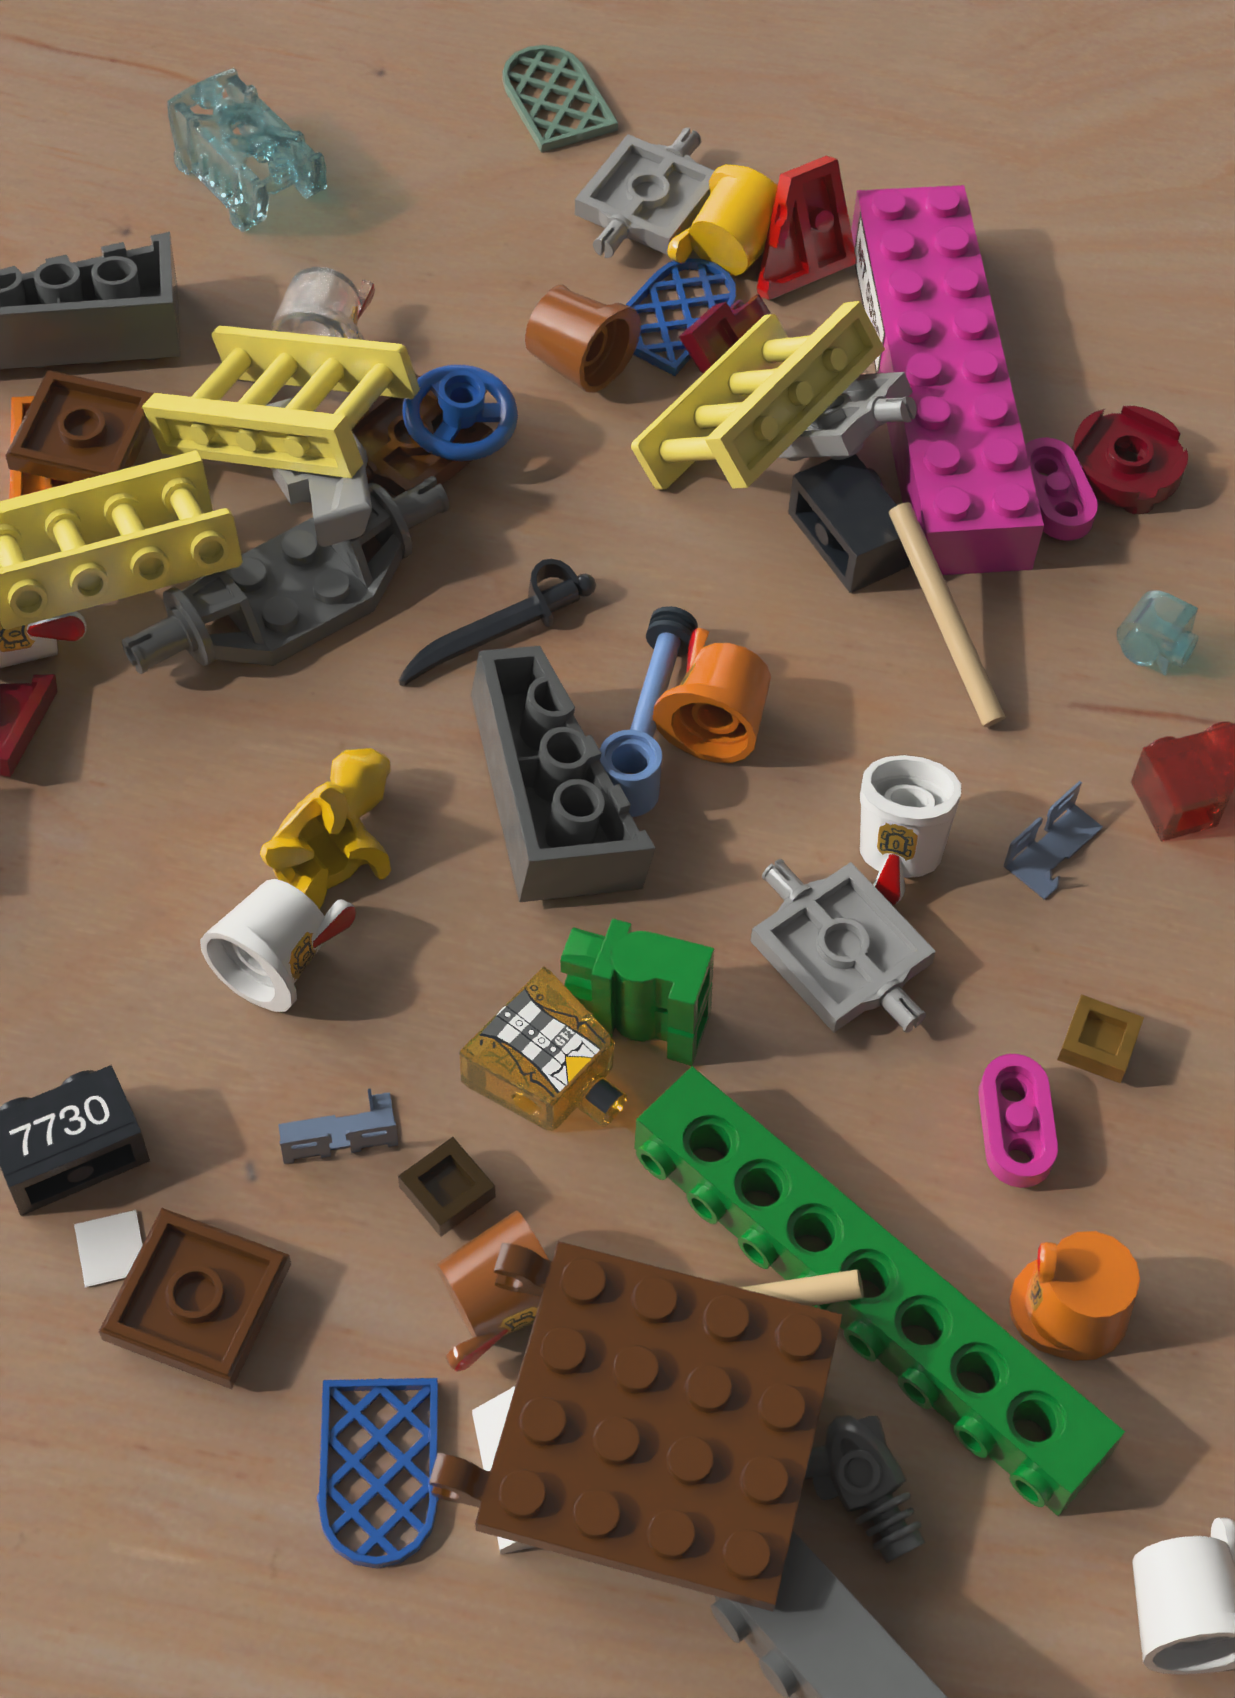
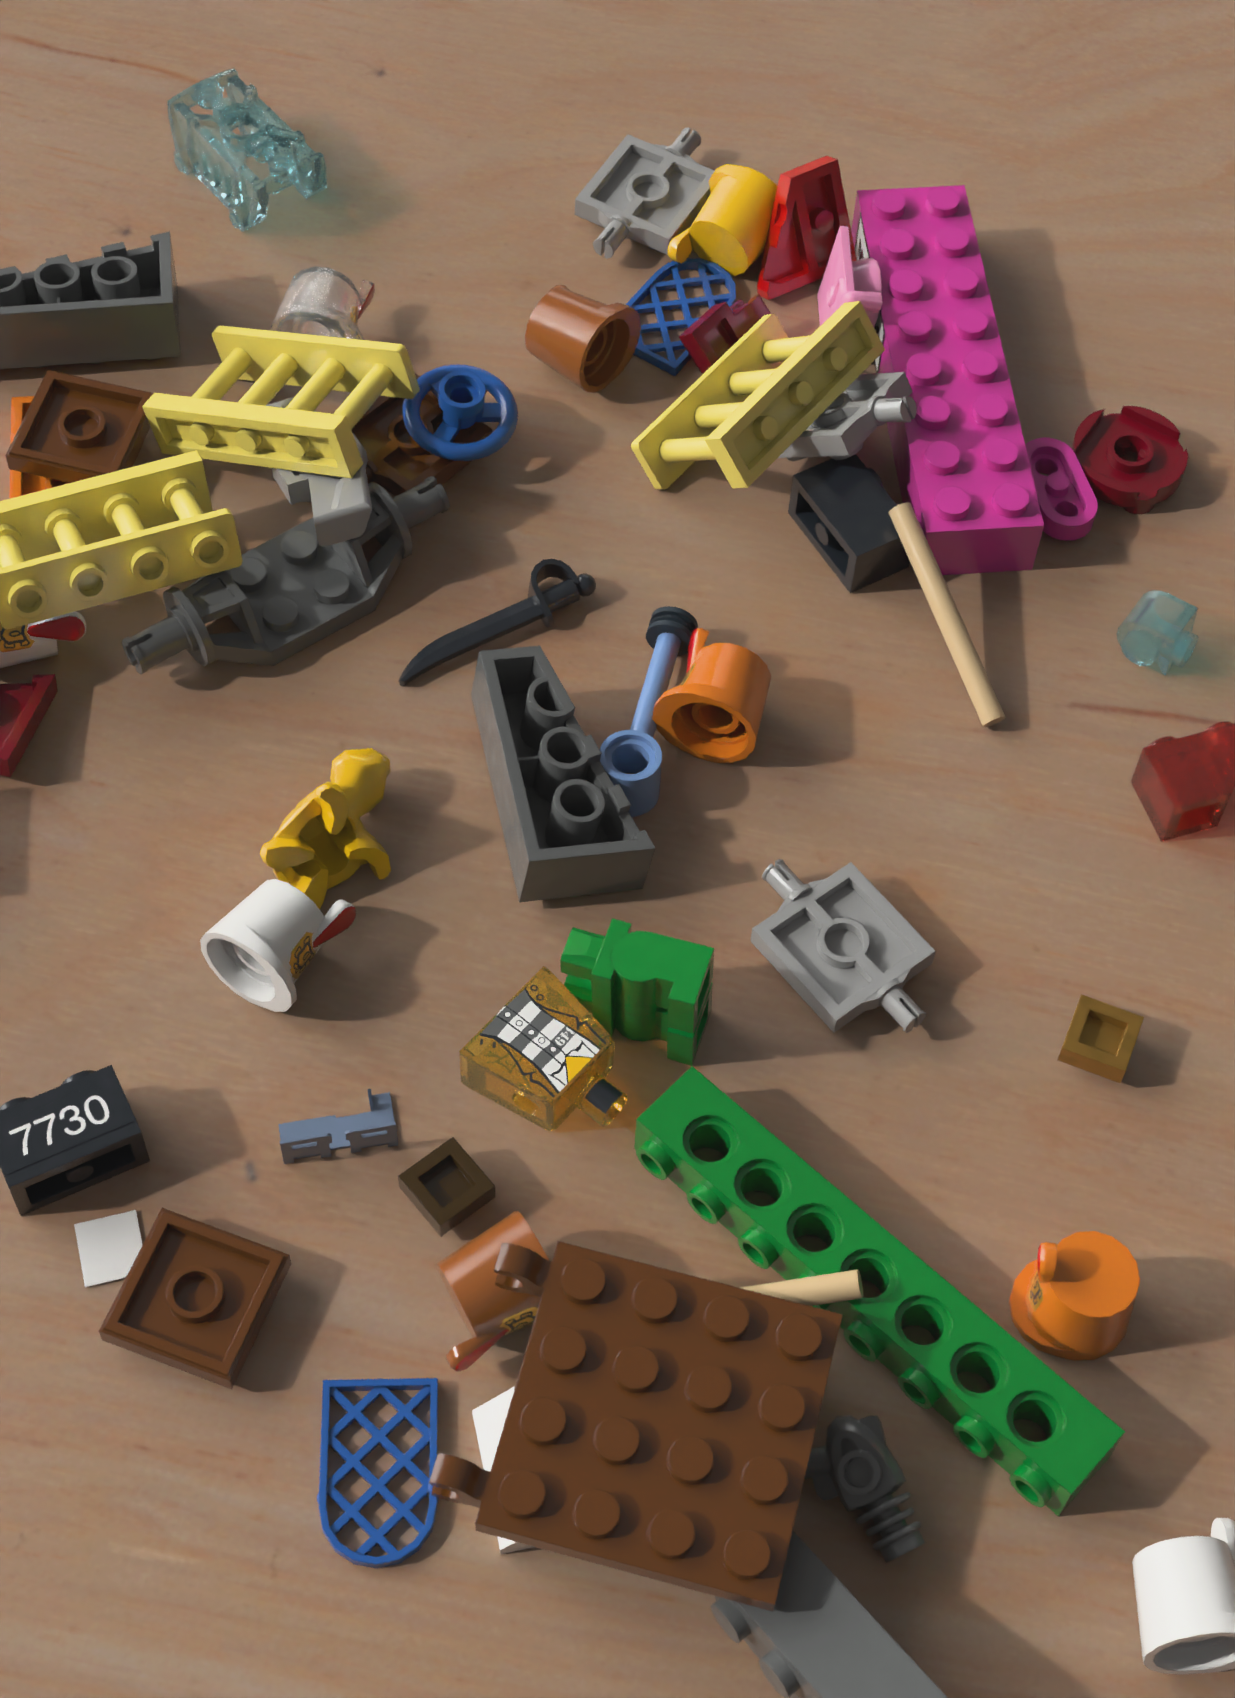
sand green window [502,45,618,152] -> none
white hat [860,755,961,905] -> none
dark pink plate [978,1054,1058,1188] -> none
sand blue piece [1004,781,1103,900] -> none
none -> bright pink hat [817,226,883,327]

